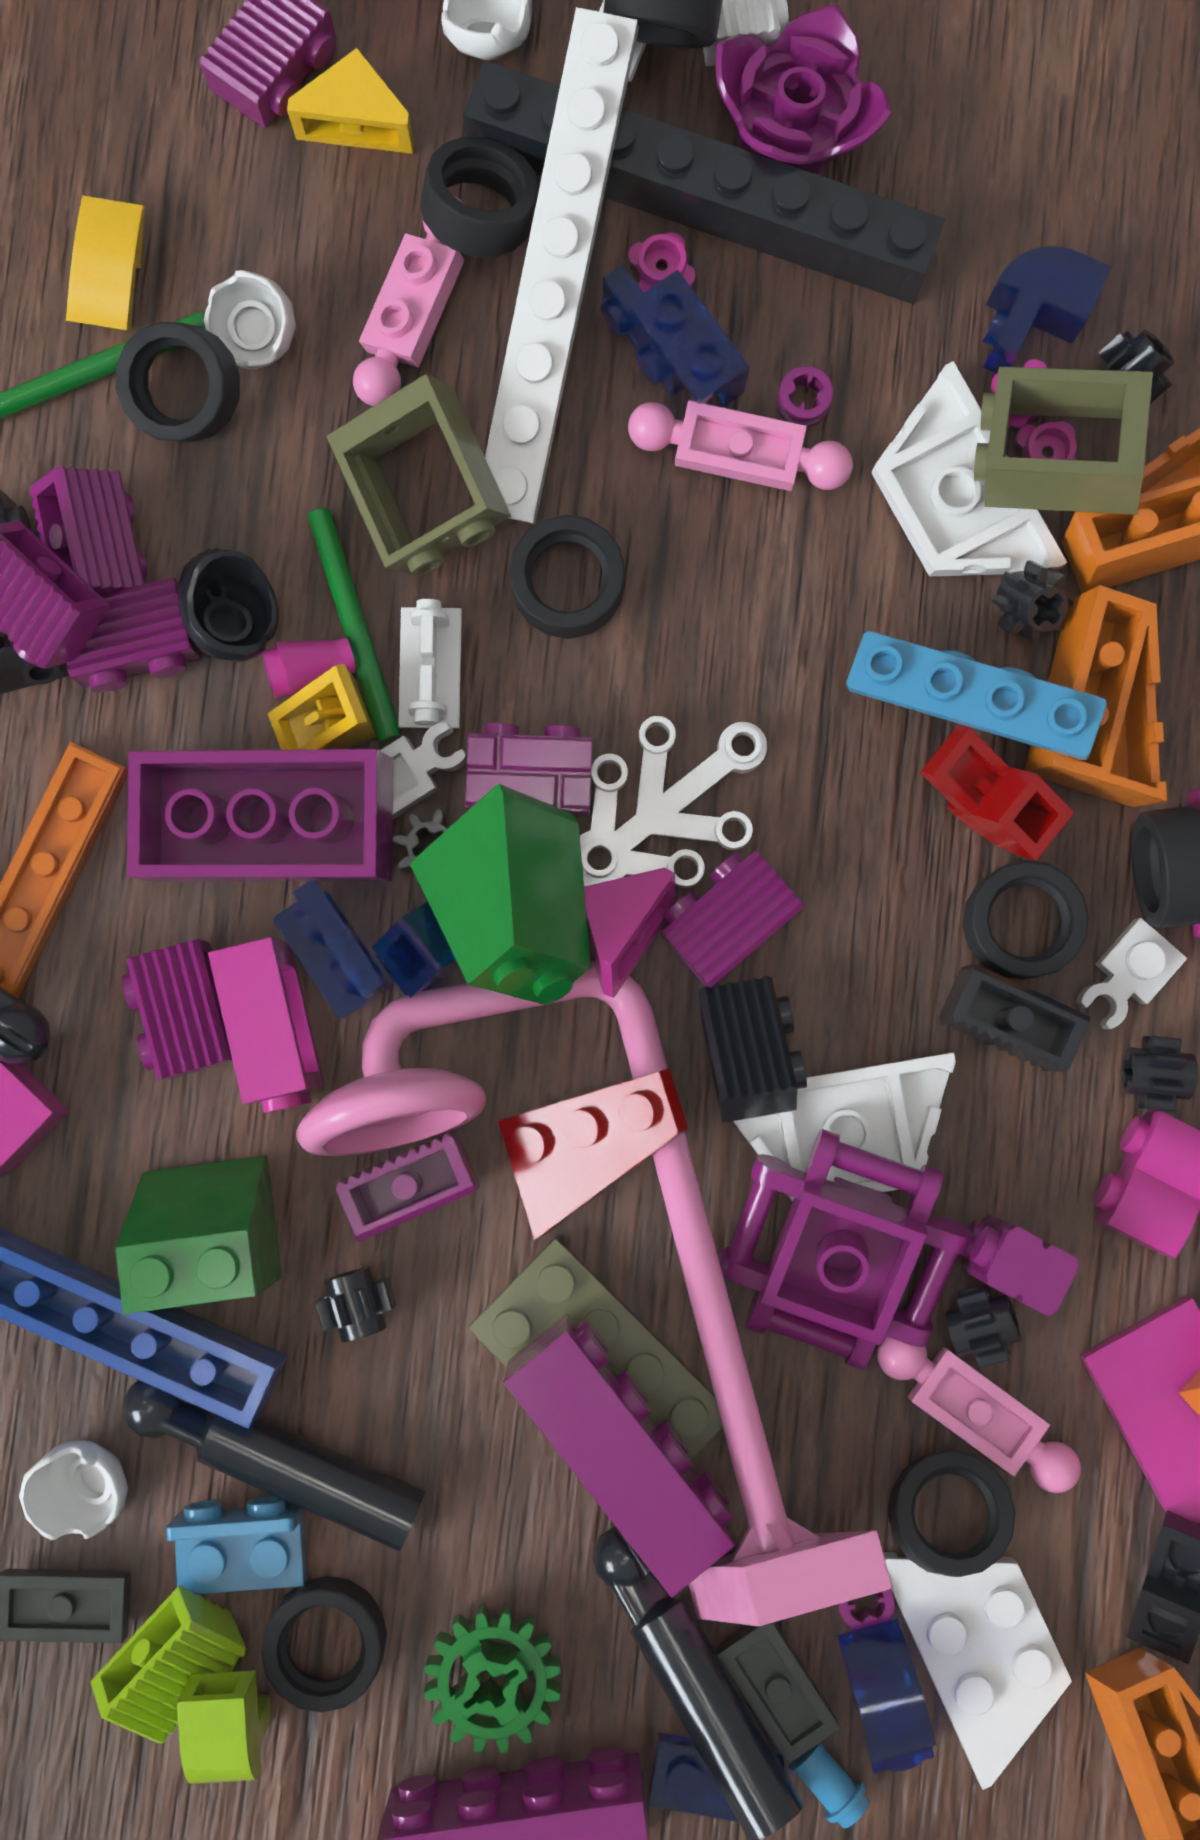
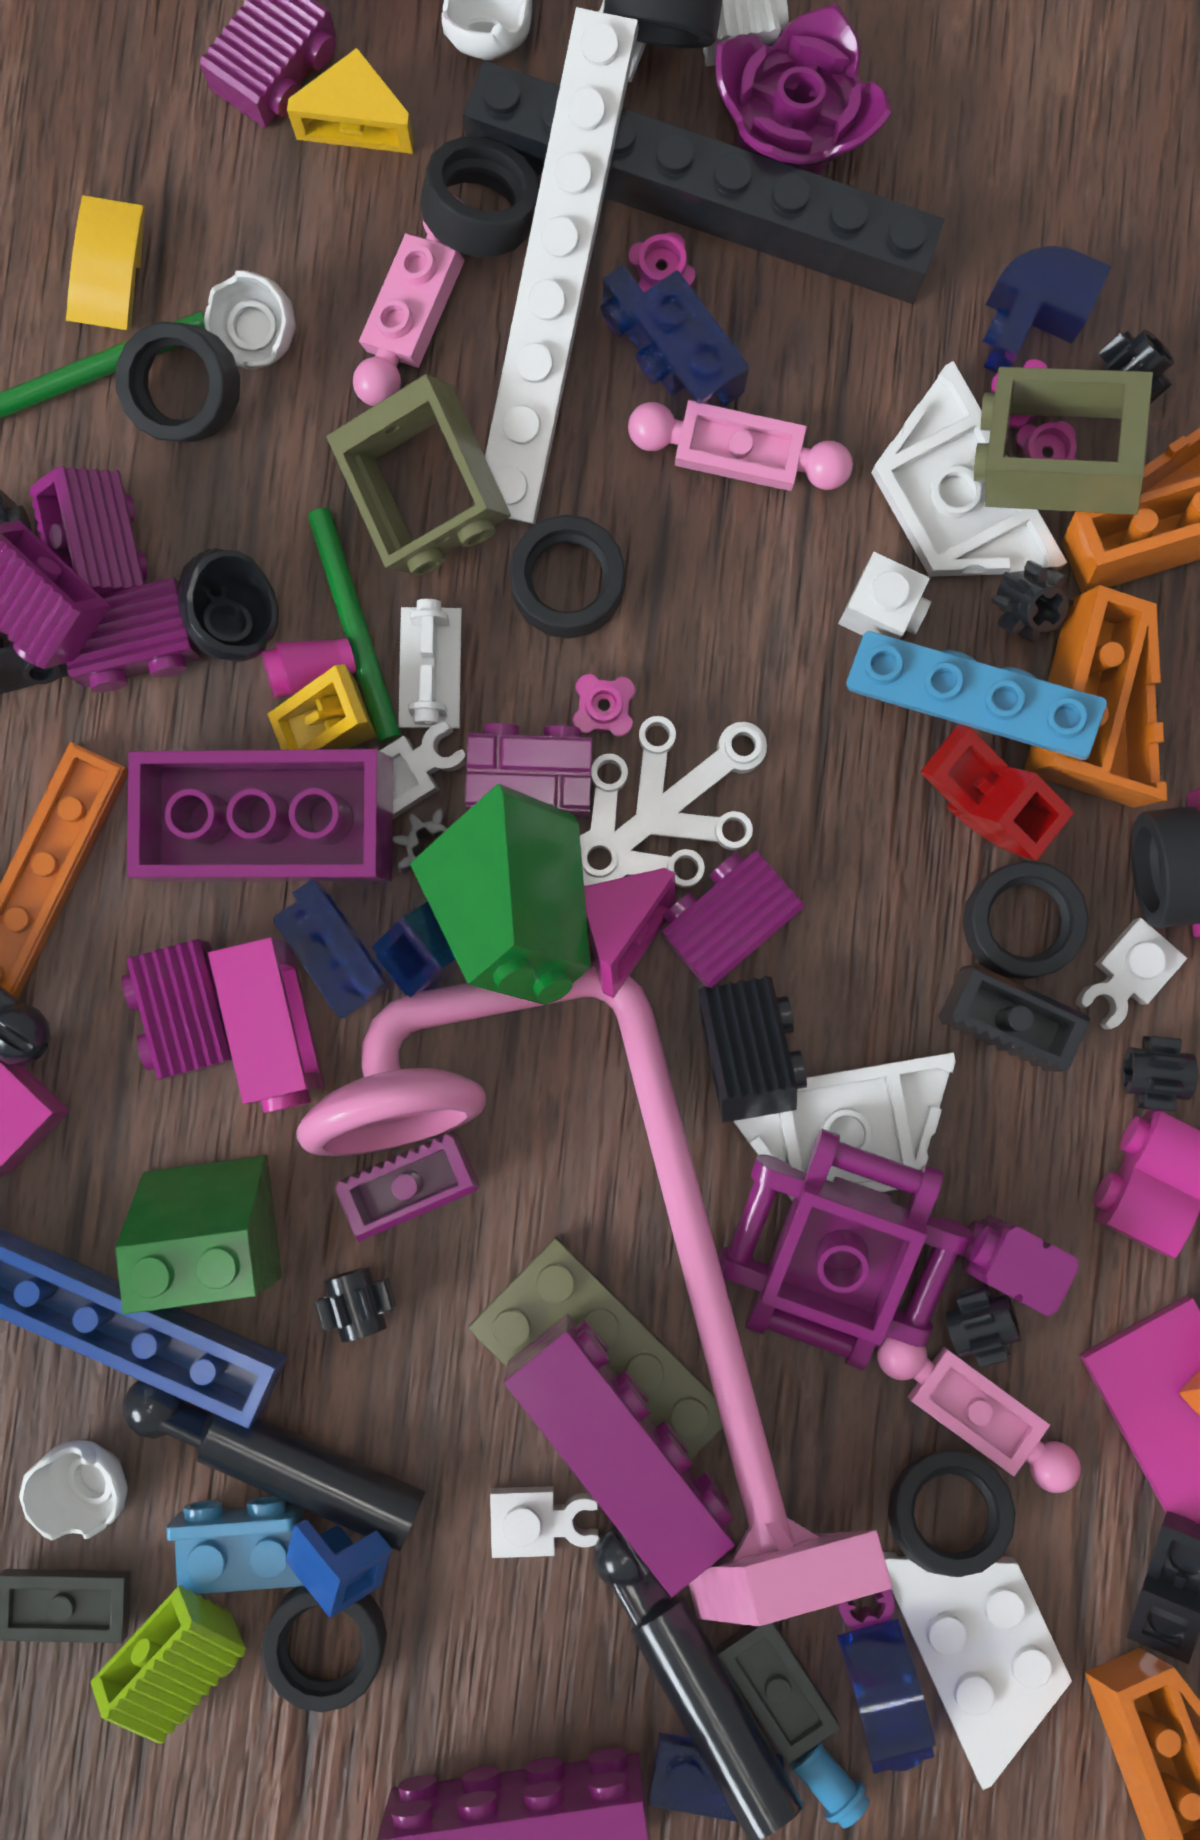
lime brick [177,1670,271,1784] -> none
green gear [424,1604,561,1754] -> none
wing [498,1068,688,1240] -> none
magenta bush [776,366,833,428] -> none
none -> blue panel [285,1520,392,1618]
none -> white plate [490,1486,598,1558]
none -> dark pink plate [572,674,635,737]
none -> white brick [838,552,931,639]

